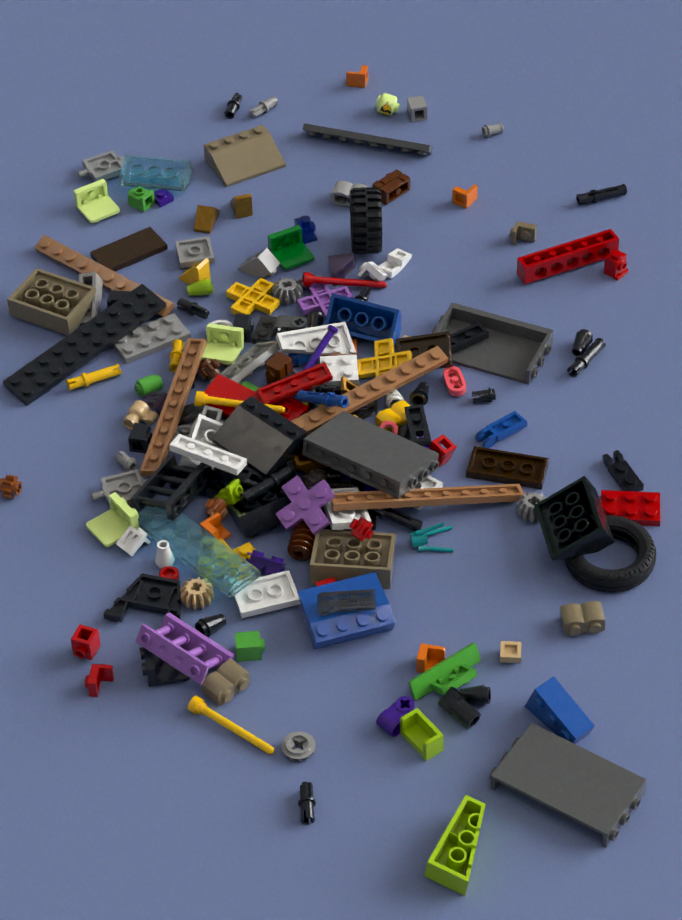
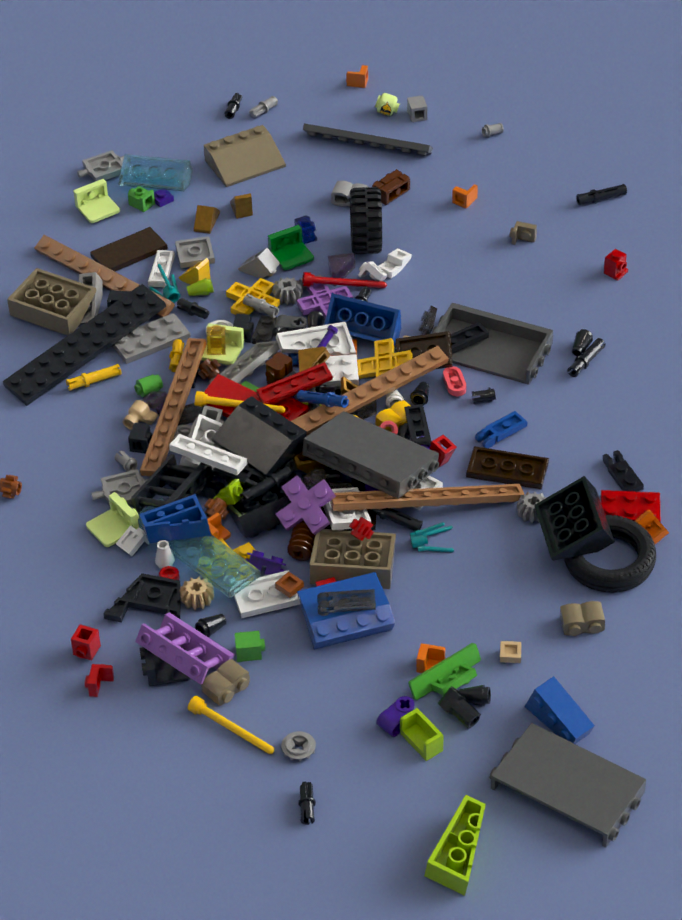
red brick [517,229,619,284] -> none
none -> blue wedge [139,494,212,543]
none -> white tile [148,250,175,287]
none -> teal plant [150,264,181,303]
none -> clear yellow brick [207,325,226,355]
none -> light grey pin [243,294,279,318]
none -> dark orange plate [275,572,304,598]
none -> pearl gold slope [298,346,330,372]
none -> clear smoke plate [419,306,437,335]
none -> orange bracket [635,510,669,544]

